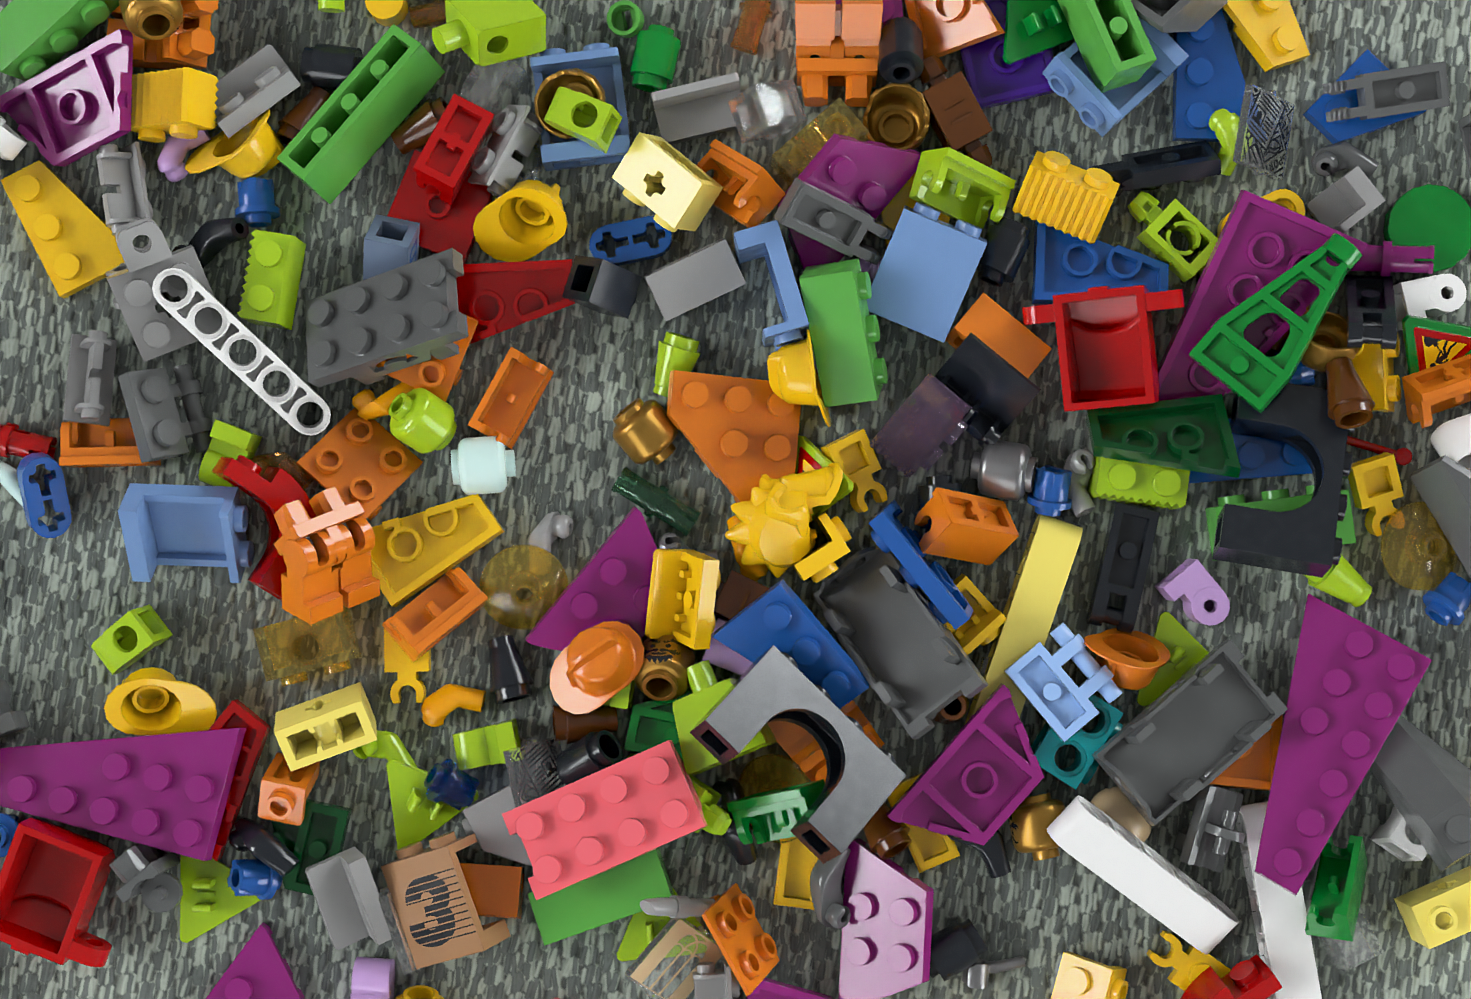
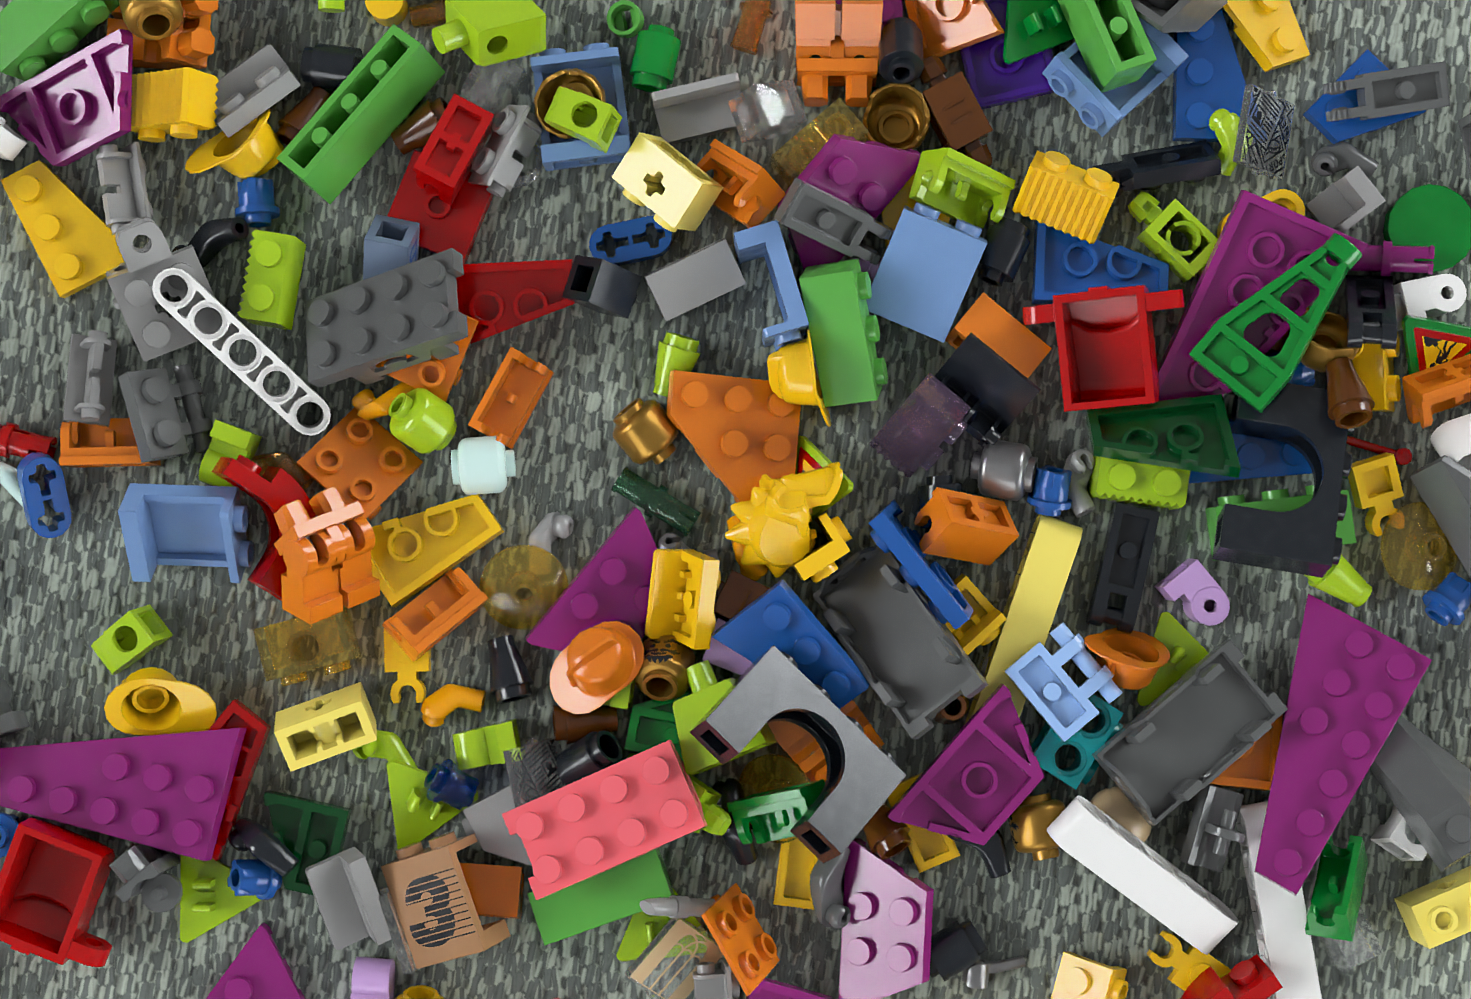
lavender arm [157,130,211,182] -> none
orange bracket [258,752,321,826] -> none
yellow piece [473,179,568,262] -> none
yellow plate [821,429,888,513] -> none

